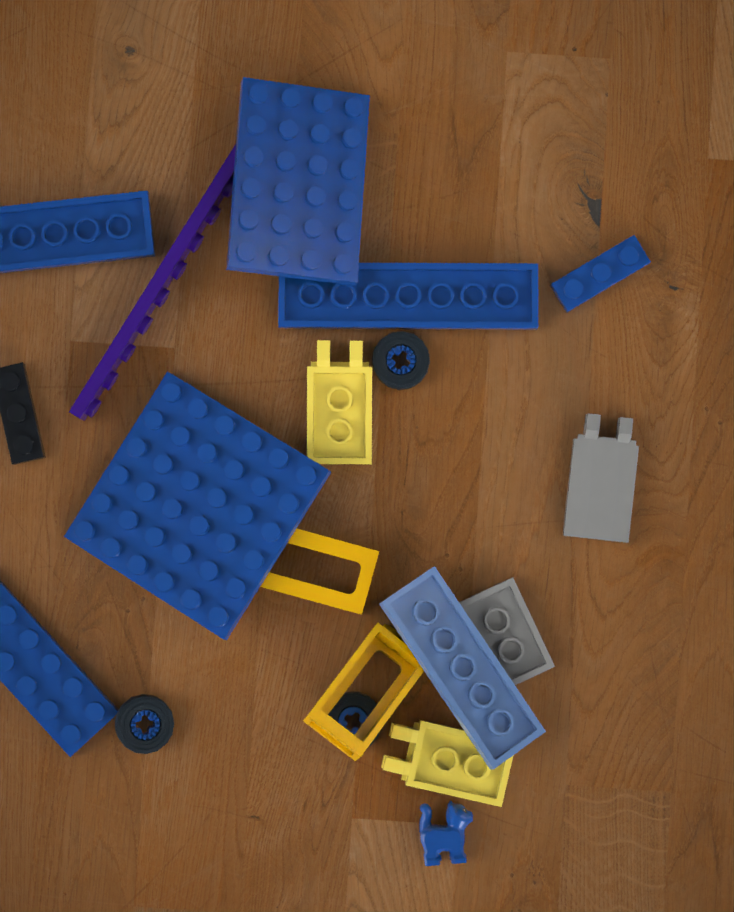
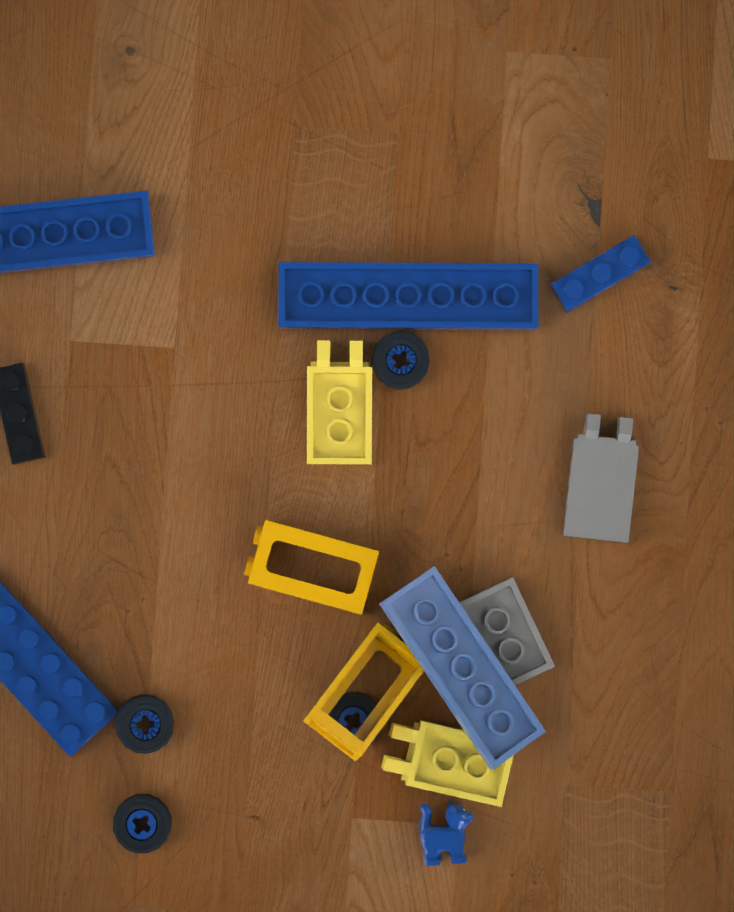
blue plate [64,371,331,640] -> none
dark purple plate [69,144,236,421] -> none
blue plate [226,77,370,285] -> none
none -> black bush [113,794,172,854]

